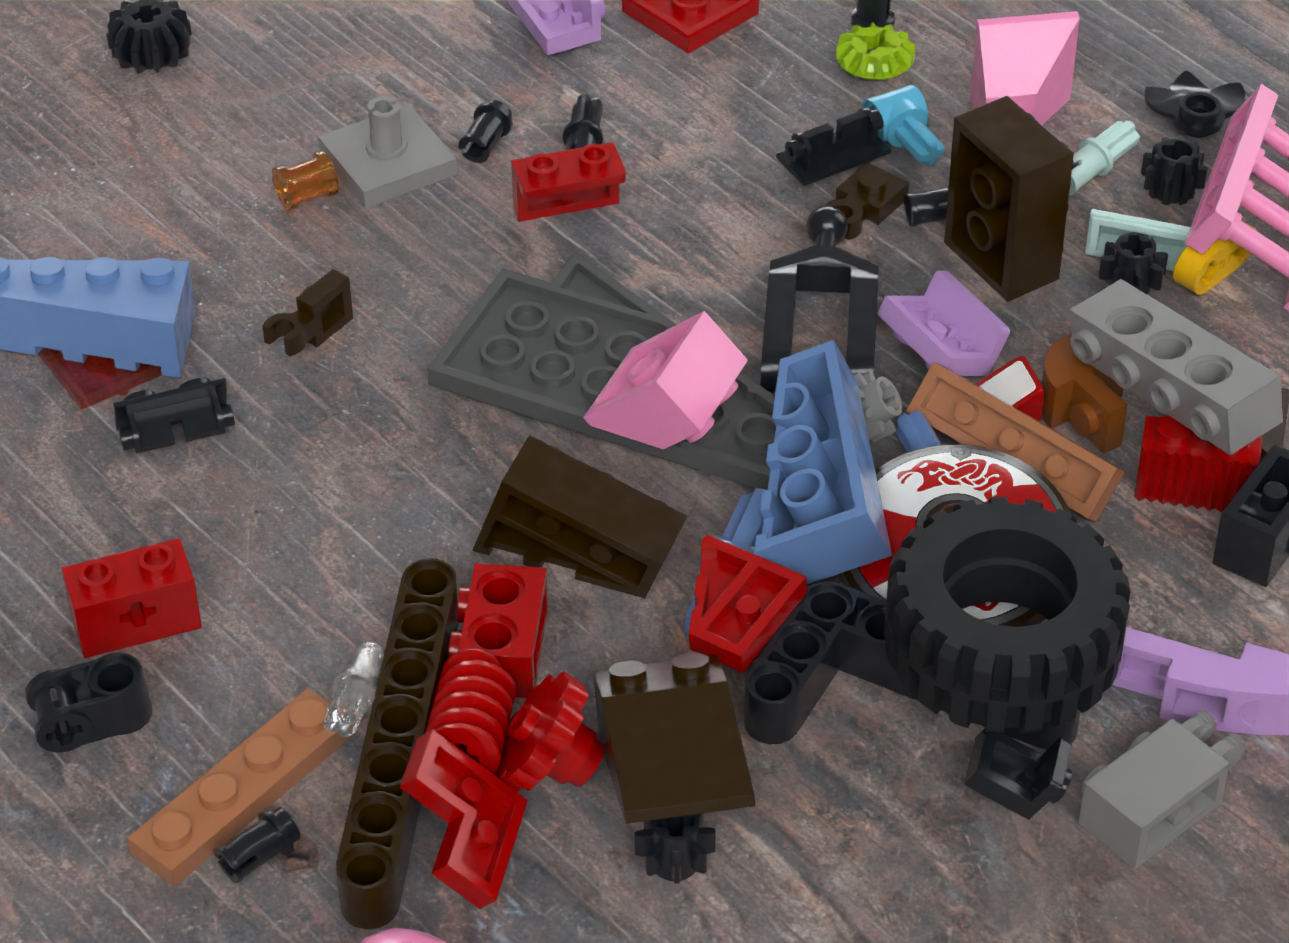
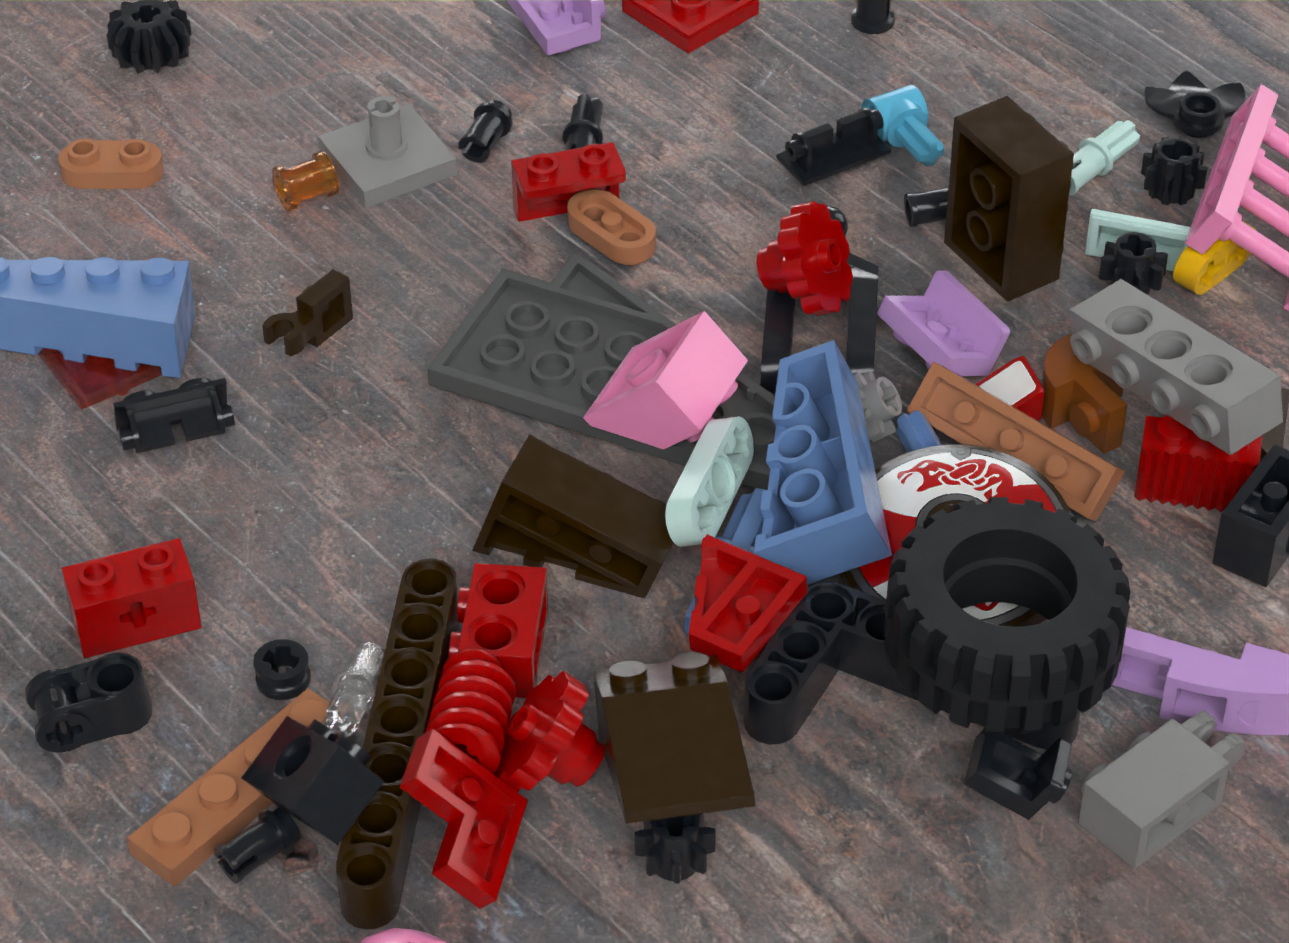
dark brown plate [825,162,909,240] -> none
lime gear [836,22,915,80] -> none
bright pink slope [970,11,1080,125] -> none
none -> nougat plate [58,138,164,189]
none -> black brick [241,716,385,845]
none -> black bush [253,639,311,700]
none -> nougat plate [567,189,656,266]
none -> light aqua beam [665,416,754,547]
none -> red plant [756,201,853,316]

